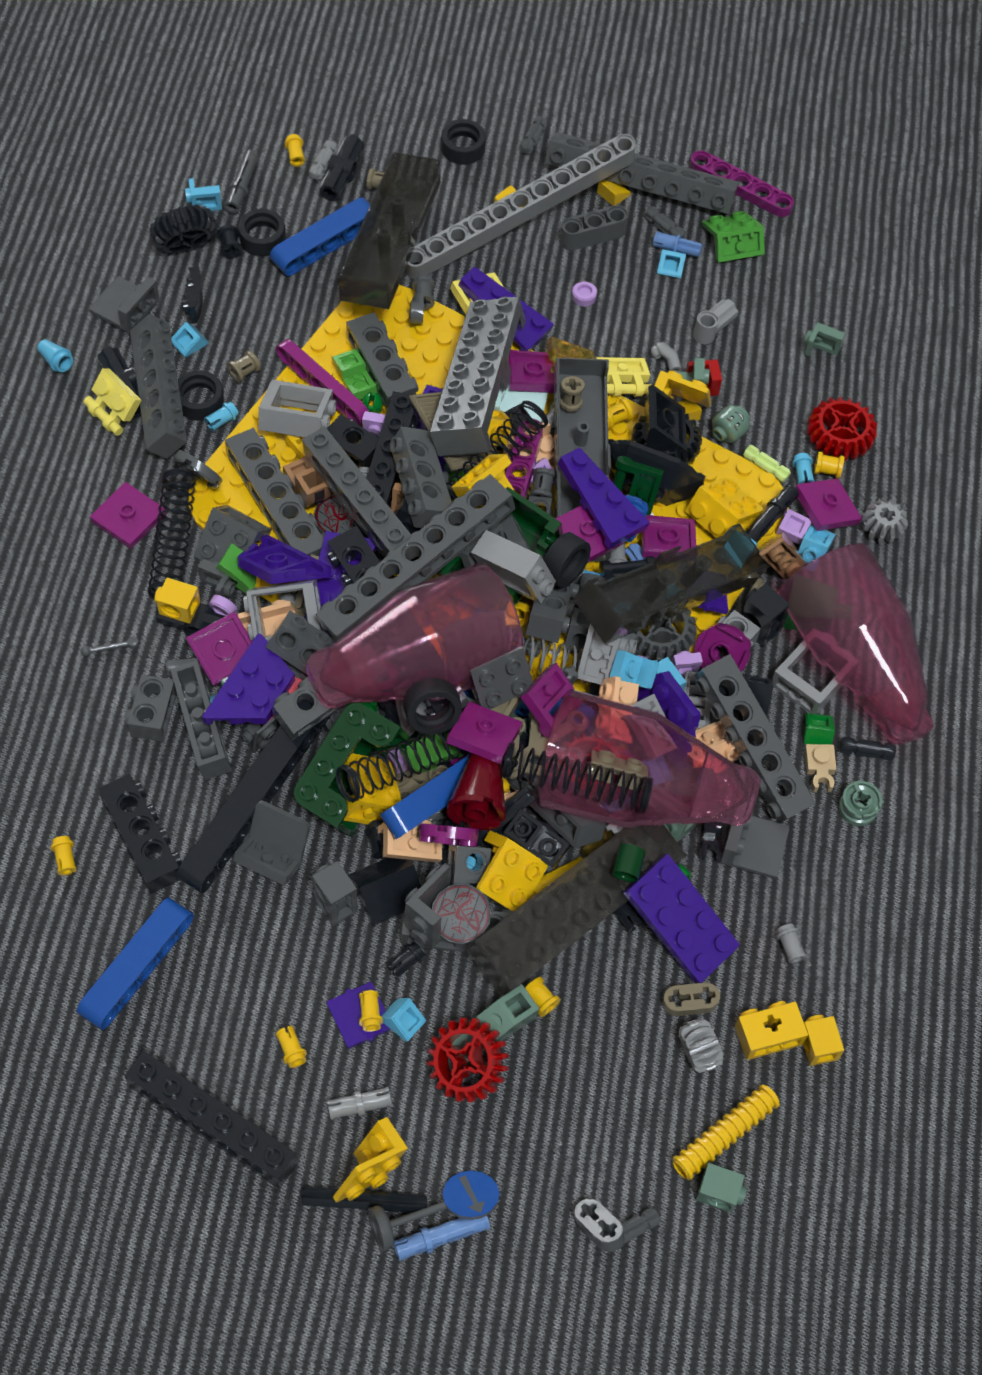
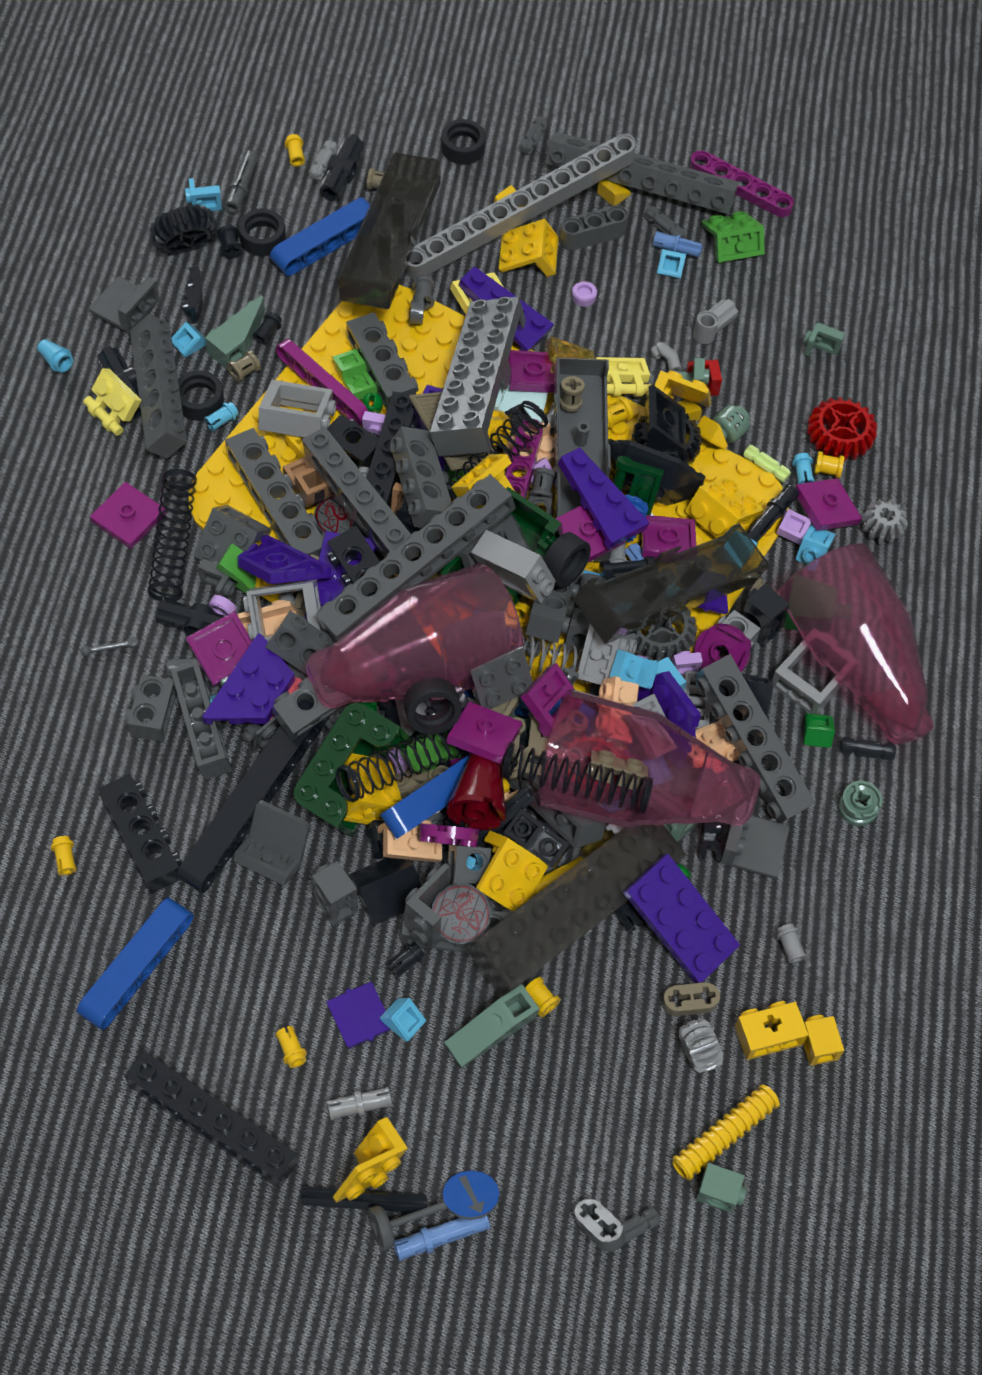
yellow brick [154,578,201,624] -> none
dark grey tile [173,450,223,489] -> none
yellow pin [359,990,383,1032] -> none
red gear [426,1017,510,1103] -> none
dark green beam [612,844,646,882] -> none
medium nougat slope [759,532,806,579] -> none
tan plate [804,744,836,792] -> none
none -> sand green slope [205,295,265,370]
none -> black pin [253,312,282,345]
none -> yellow bracket [499,219,559,277]
none -> yellow slope [697,416,728,449]

